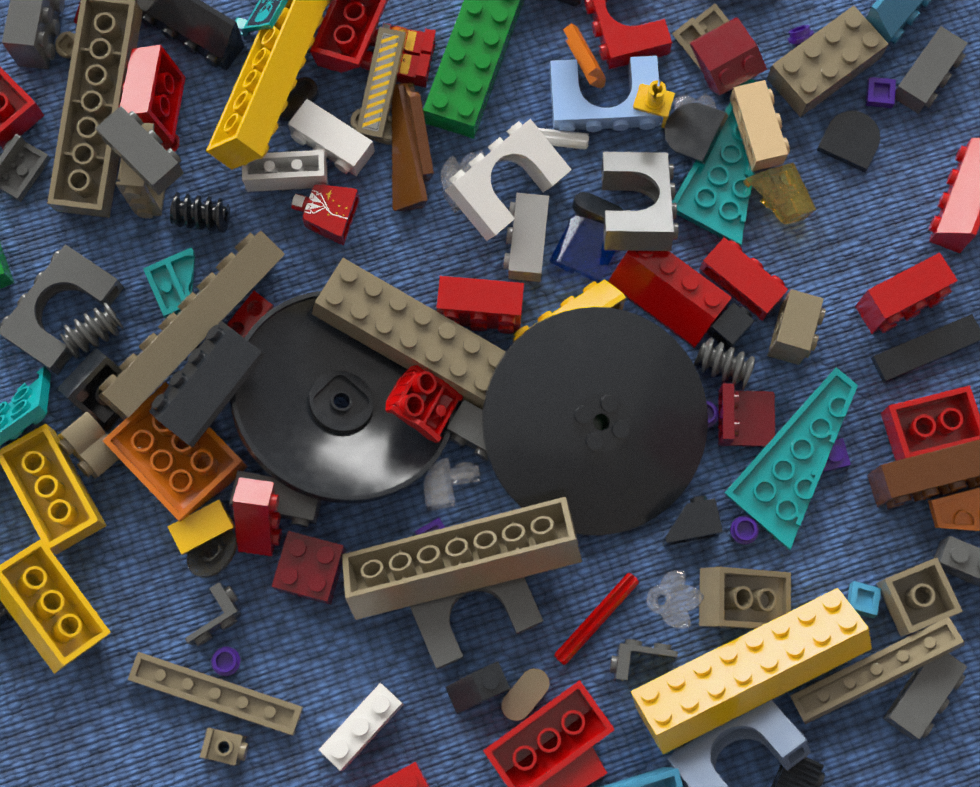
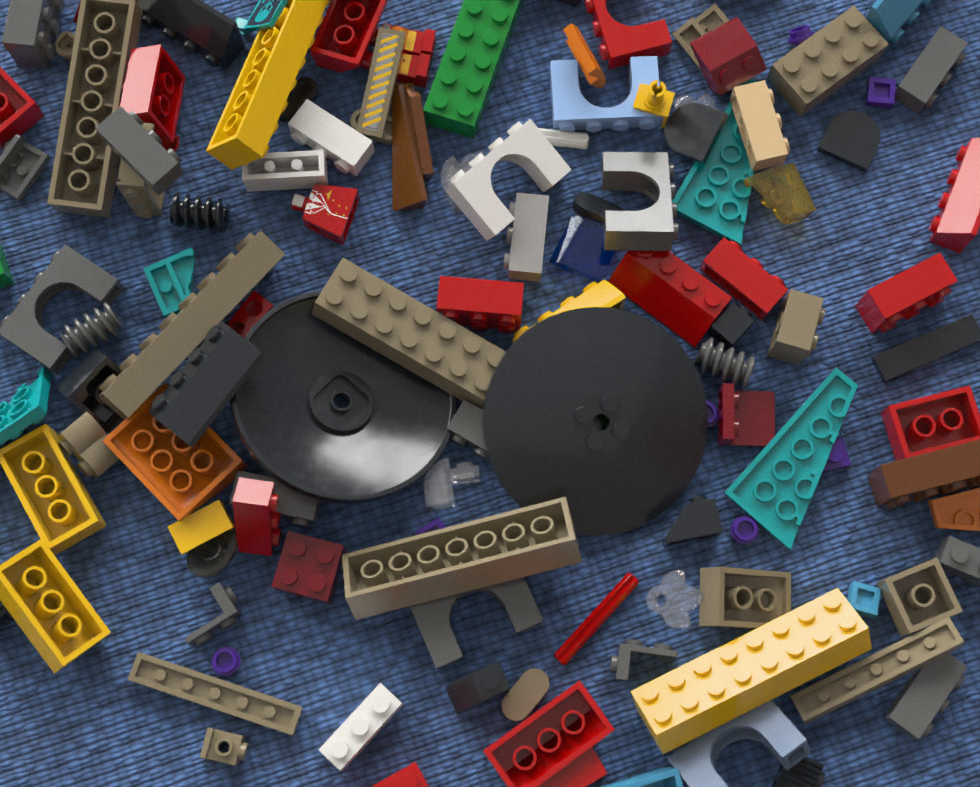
red slope [385,365,463,443] -> none

